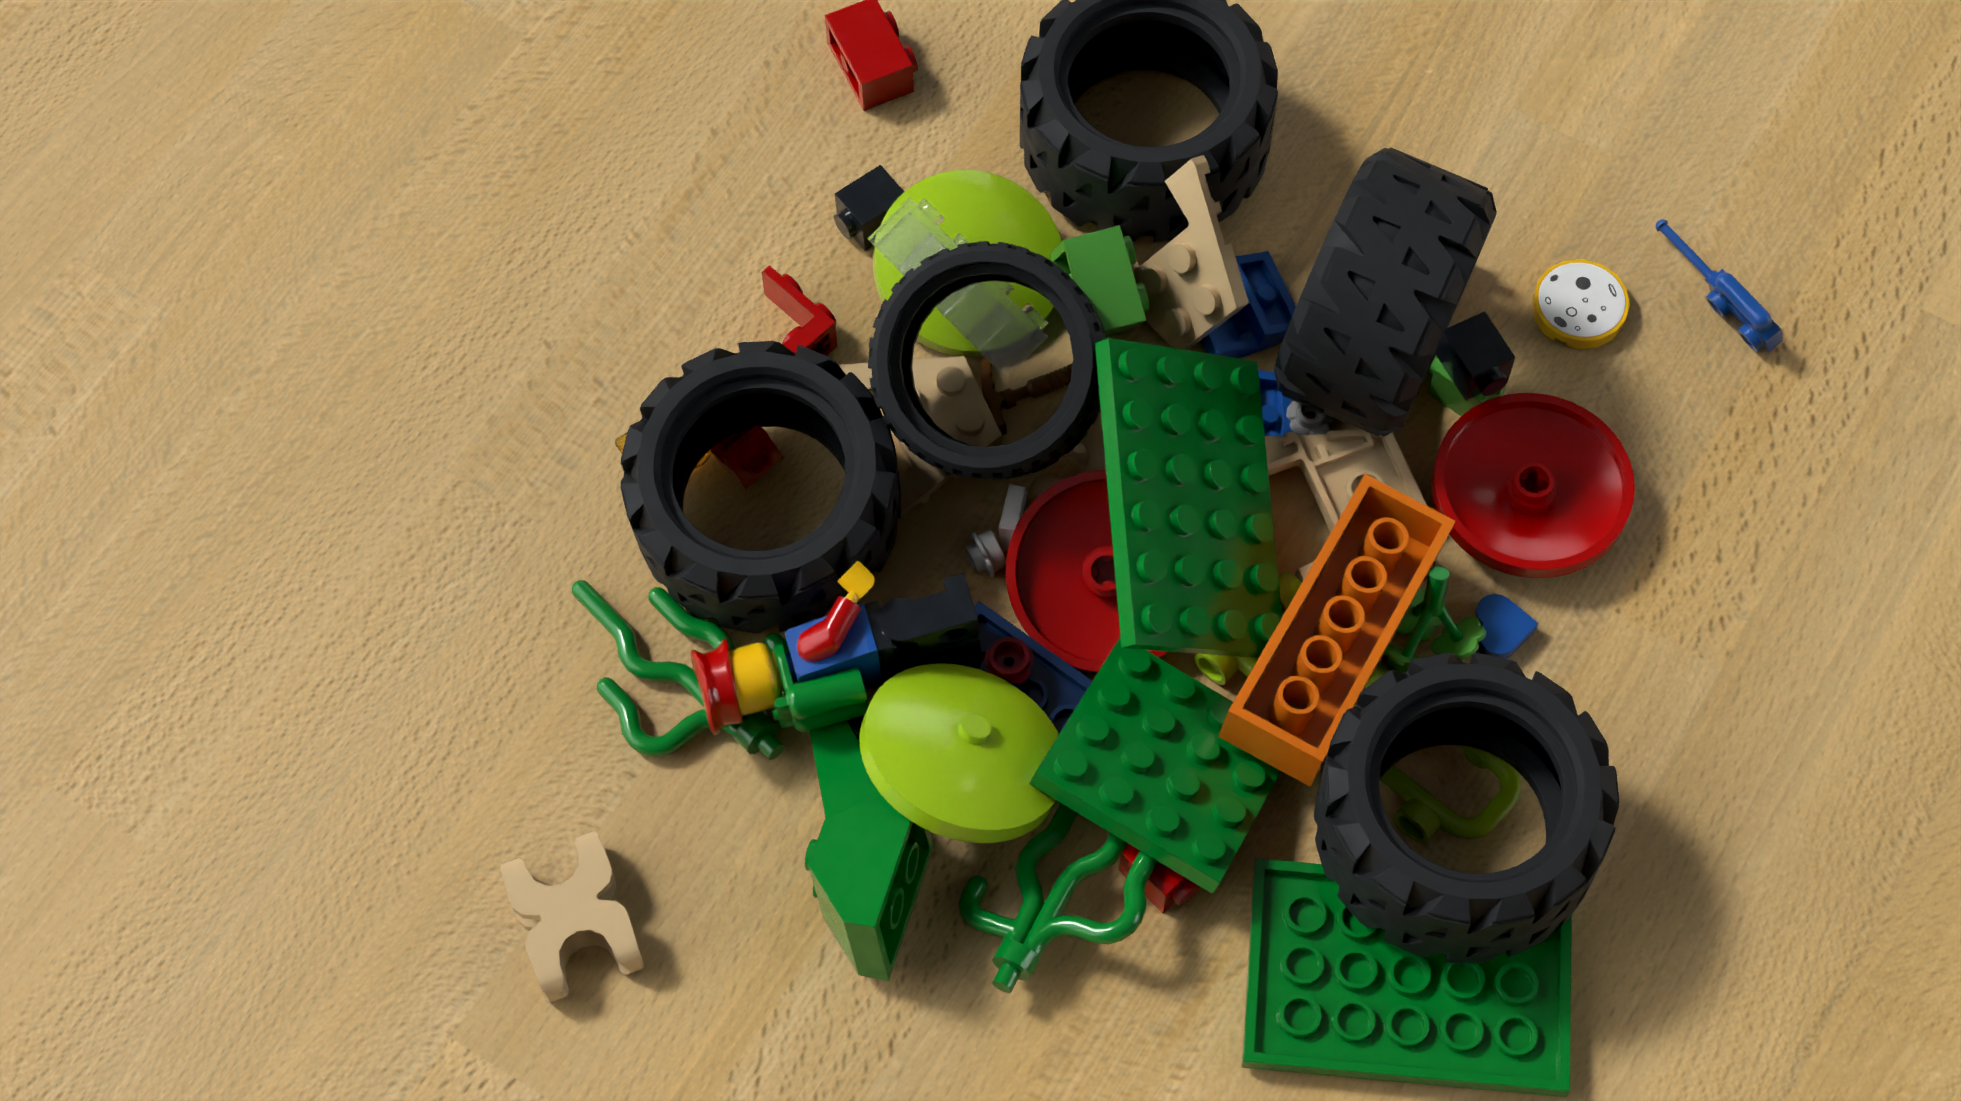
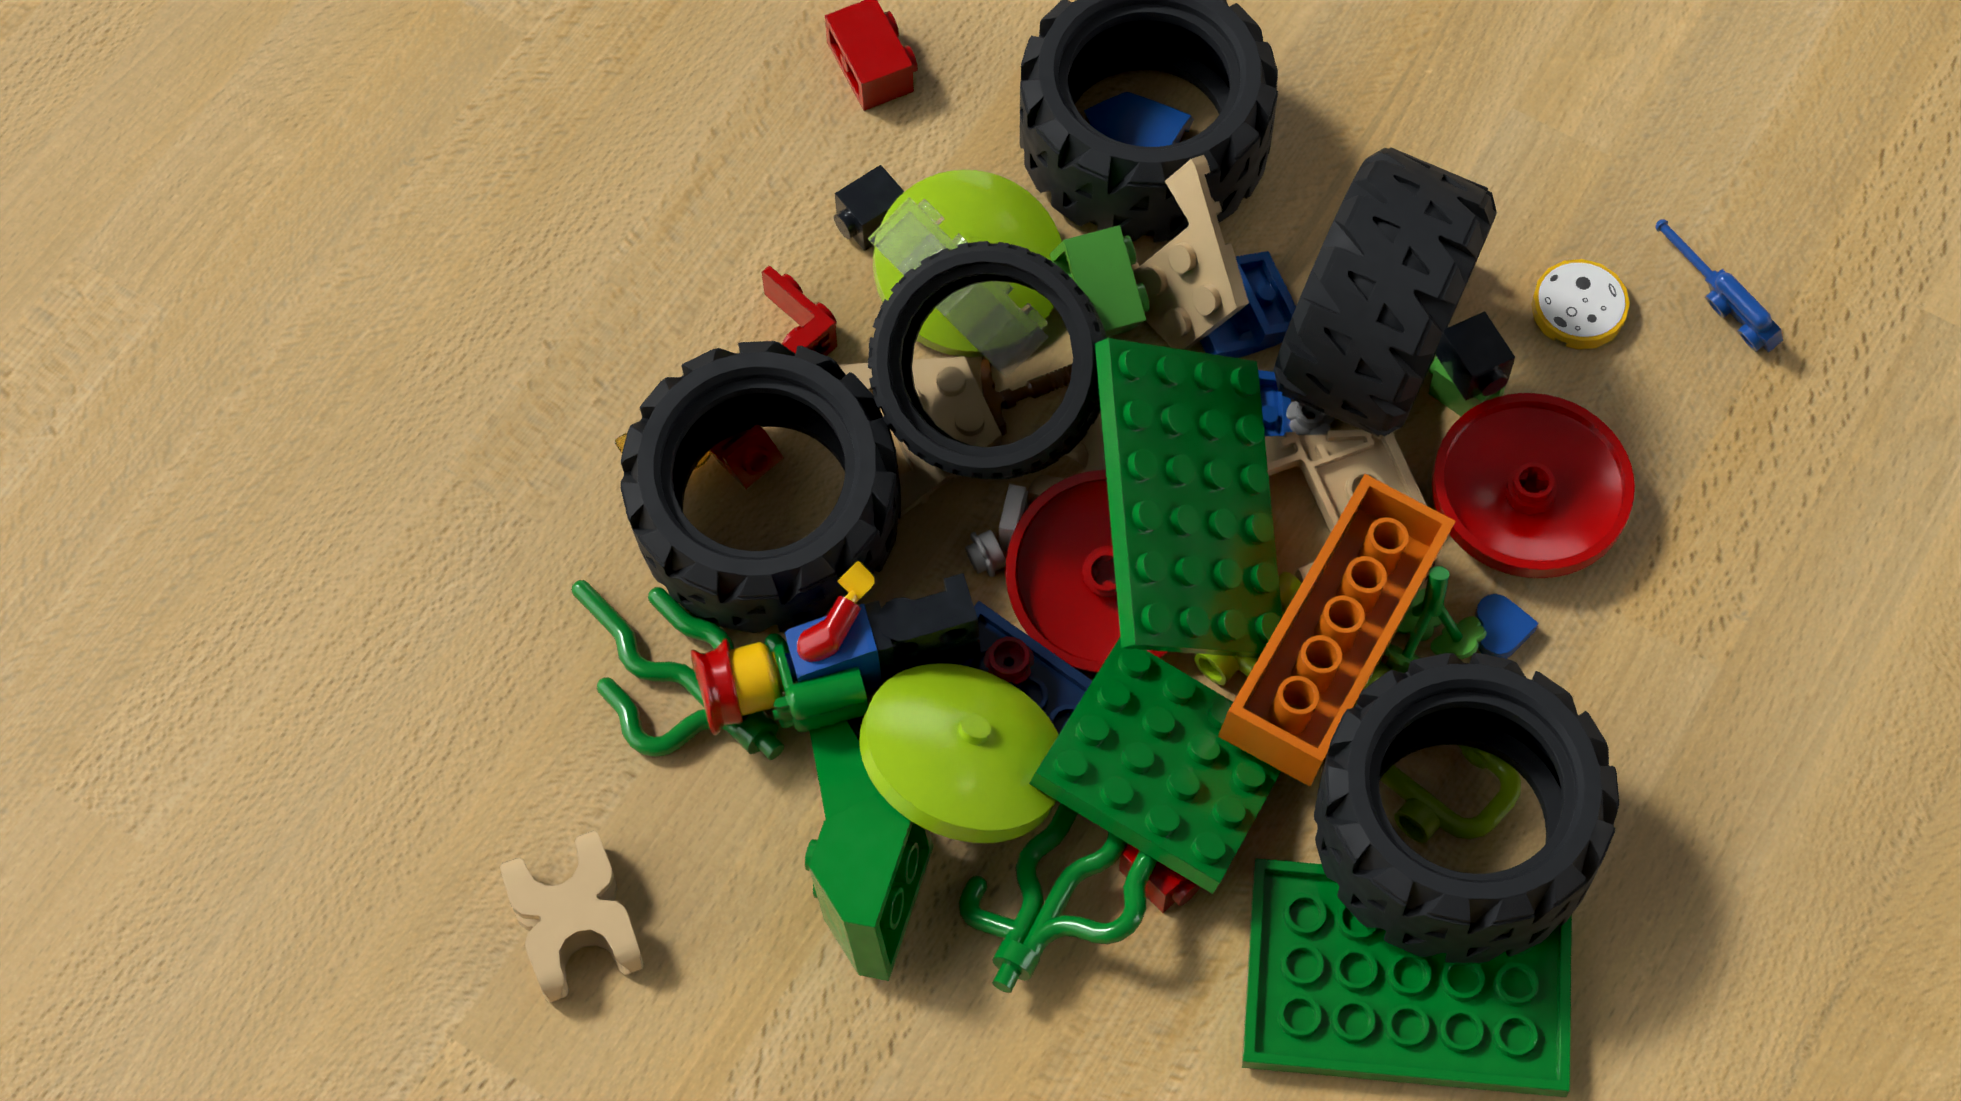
none -> blue slope [1084,92,1194,147]

